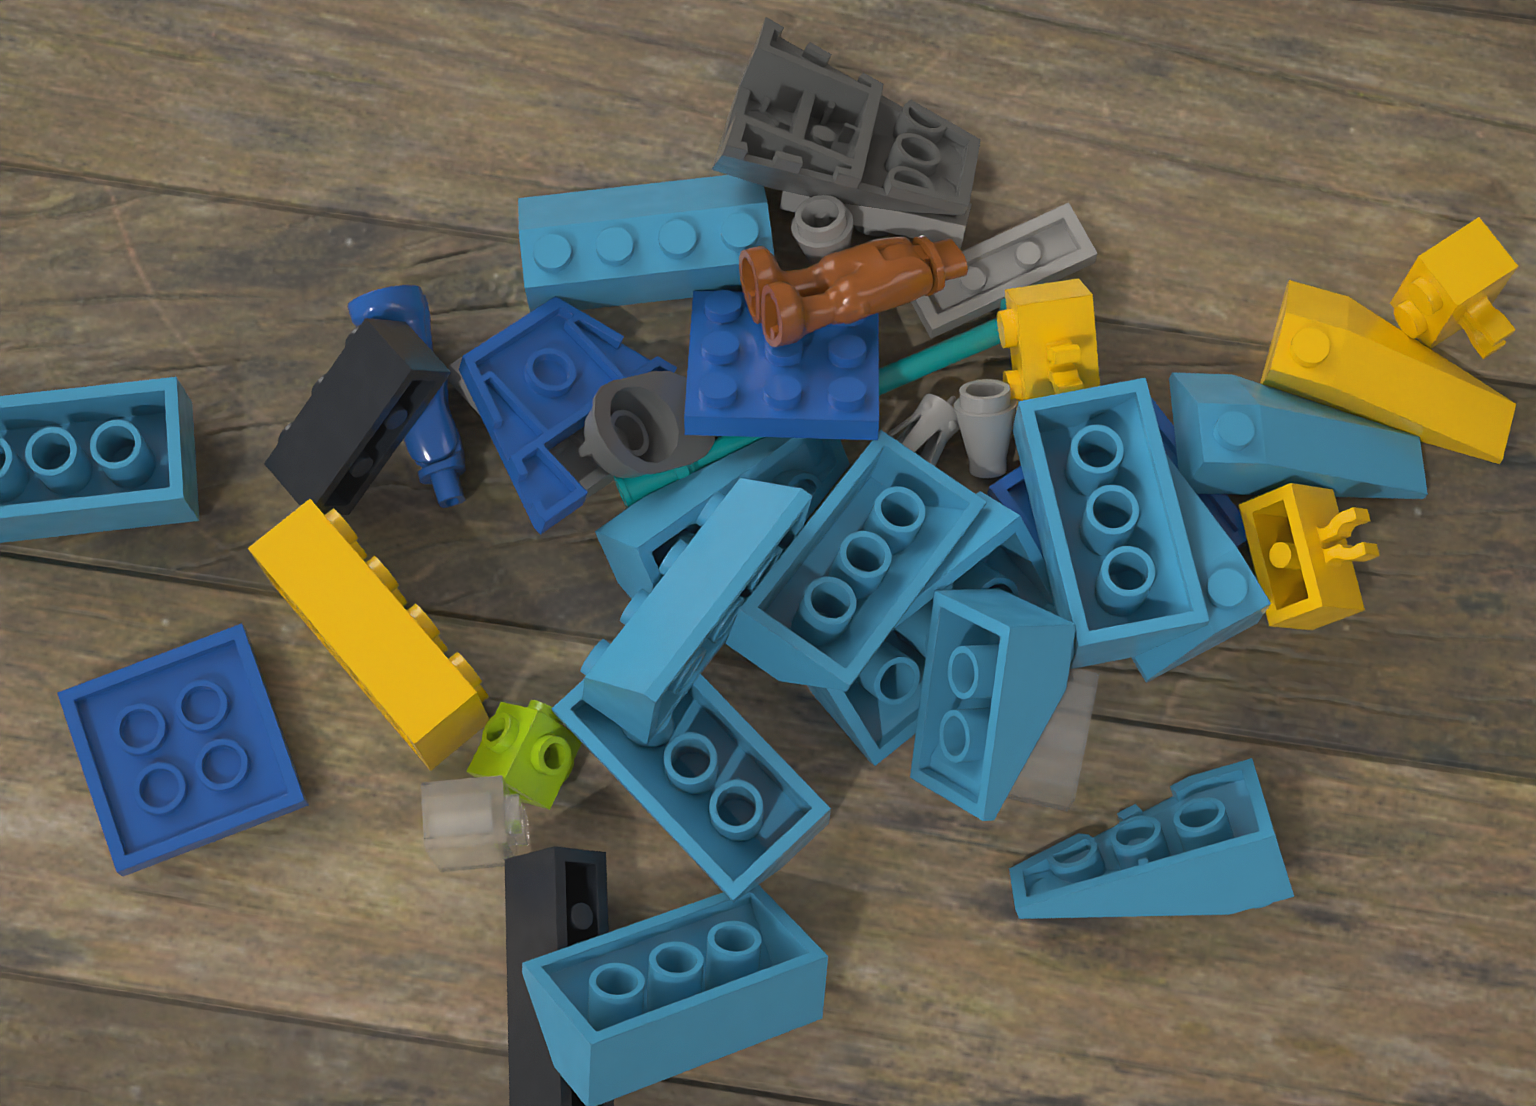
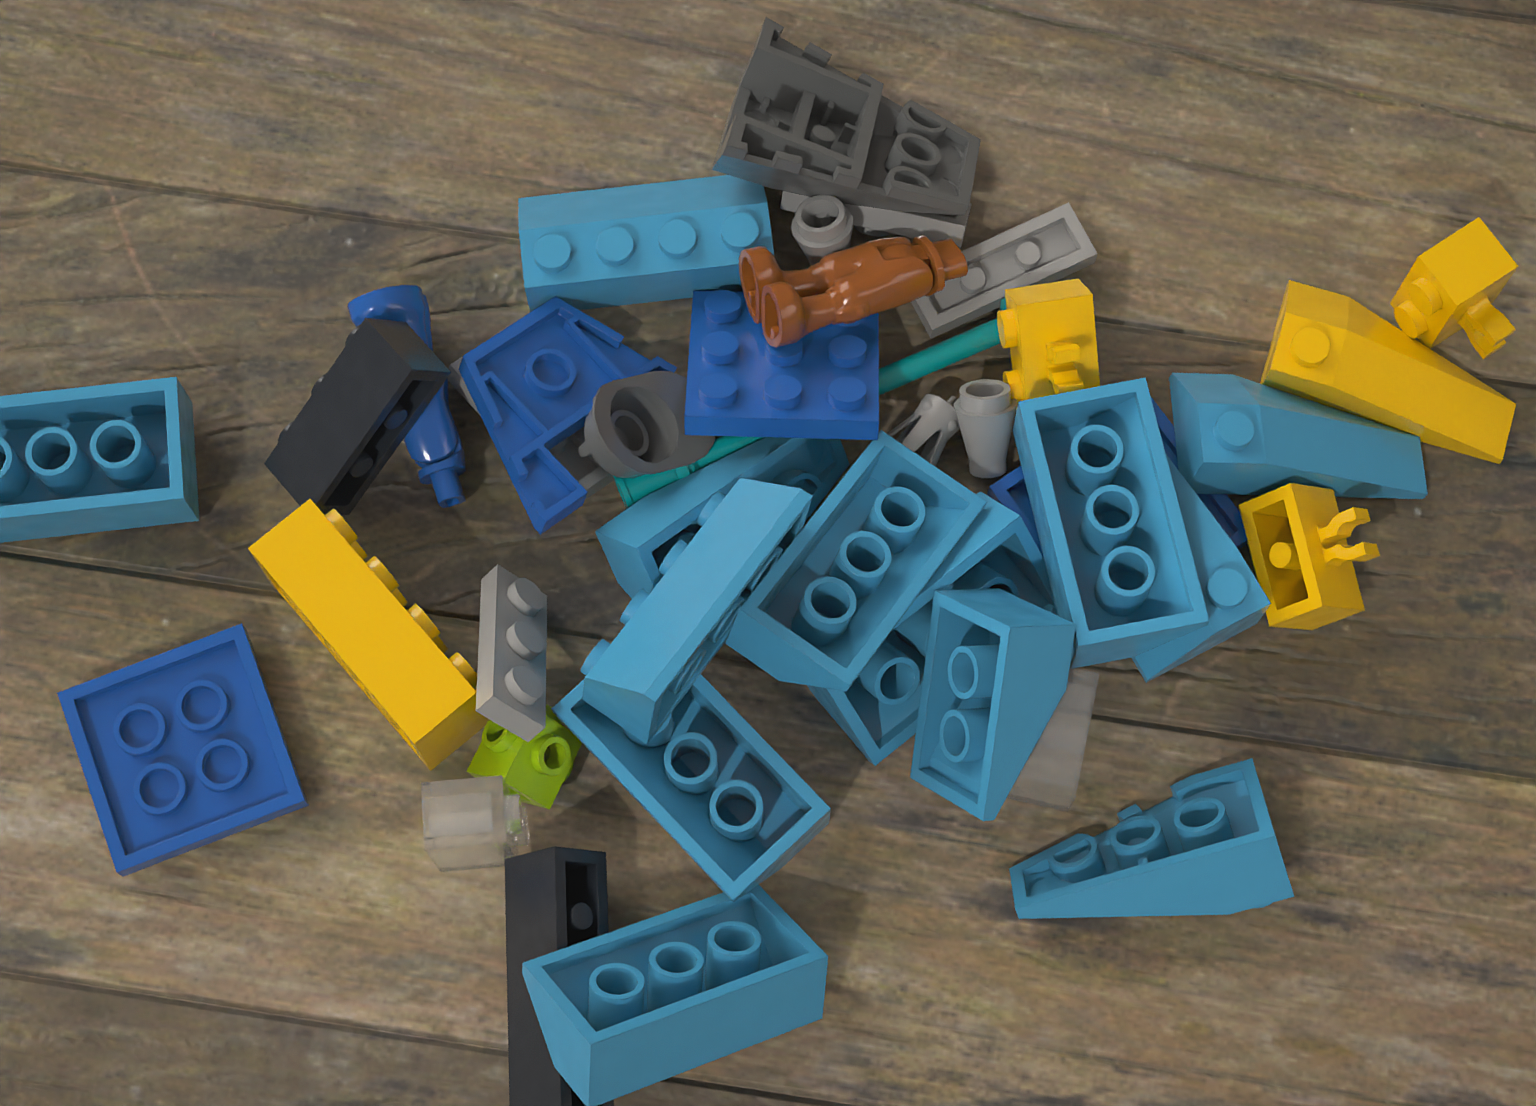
none -> light grey plate [476,564,547,742]

